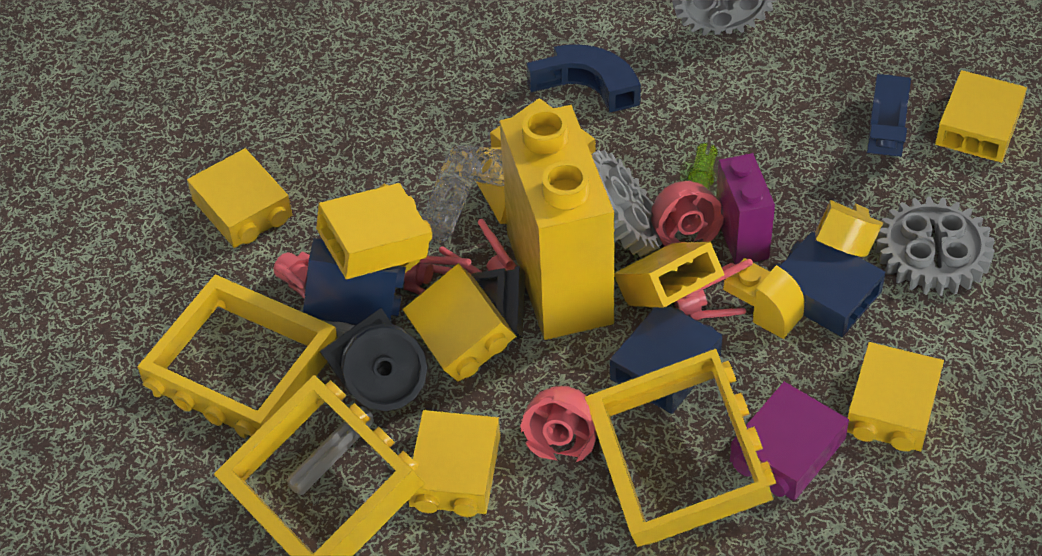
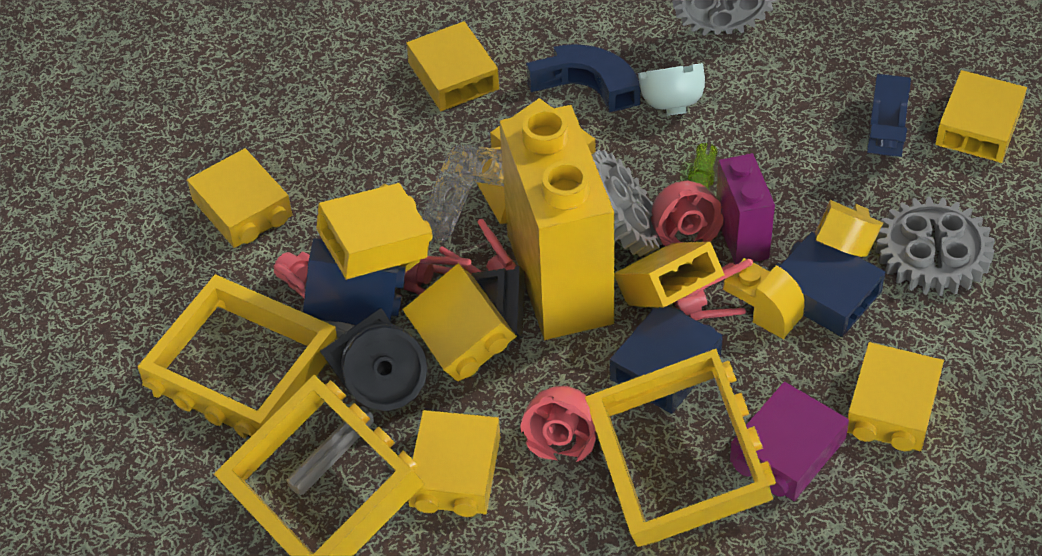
none -> yellow brick [406,21,499,111]
none -> light aqua cylinder [638,63,705,116]

